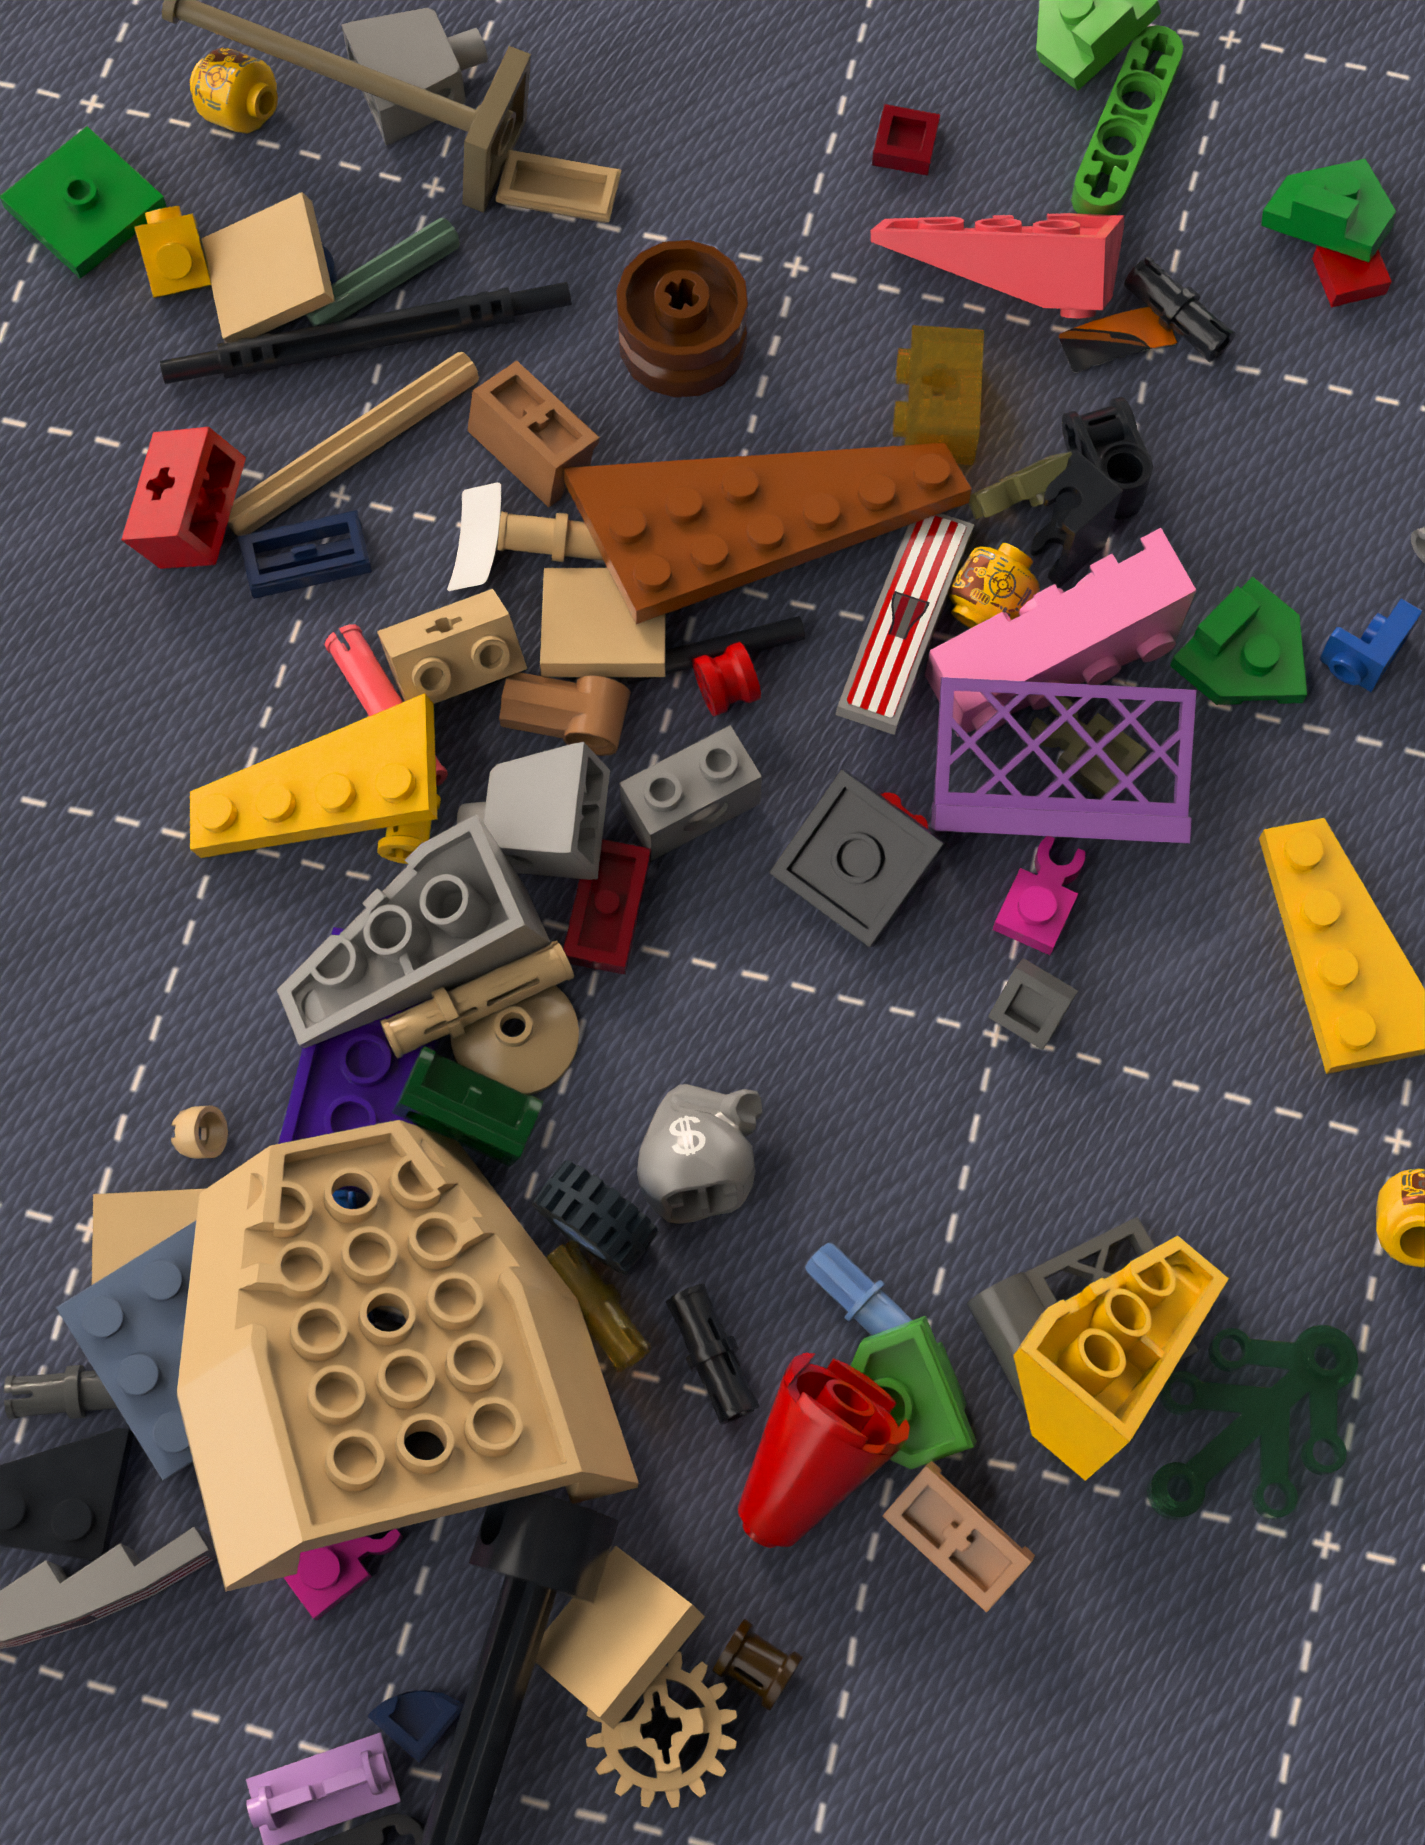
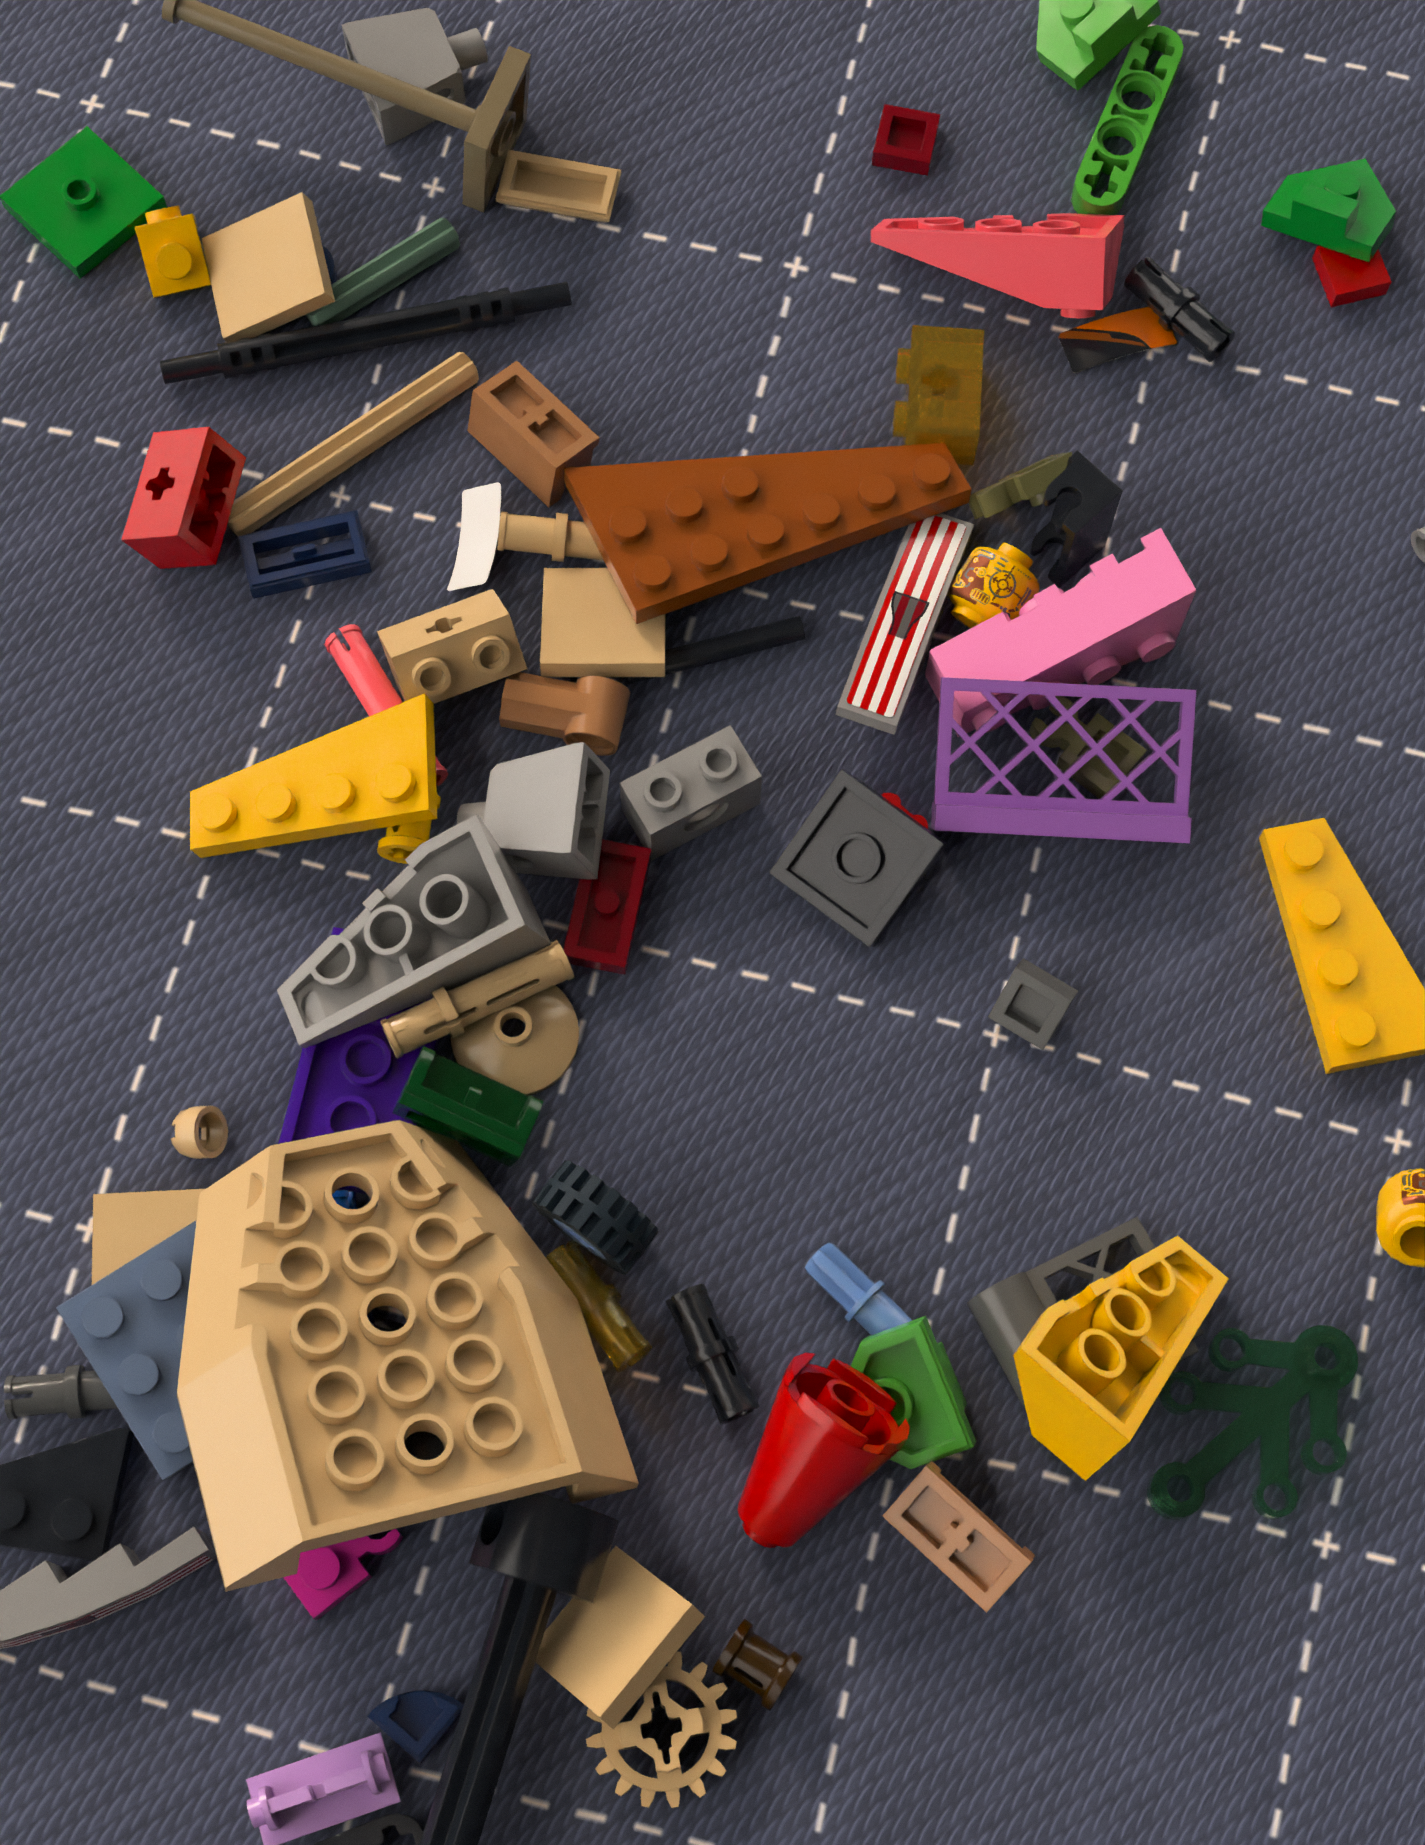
yellow head [190,48,278,134] -> none
reddish brown wheel [616,240,748,398] -> none
light grey piece [637,1084,763,1224] -> none
red wheel [692,642,761,716] -> none
dark pink plate [992,836,1085,955] -> none
black piece [1062,397,1153,519] -> none
green plate [1170,576,1307,705] -> none
blue bracket [1320,599,1422,692] -> none

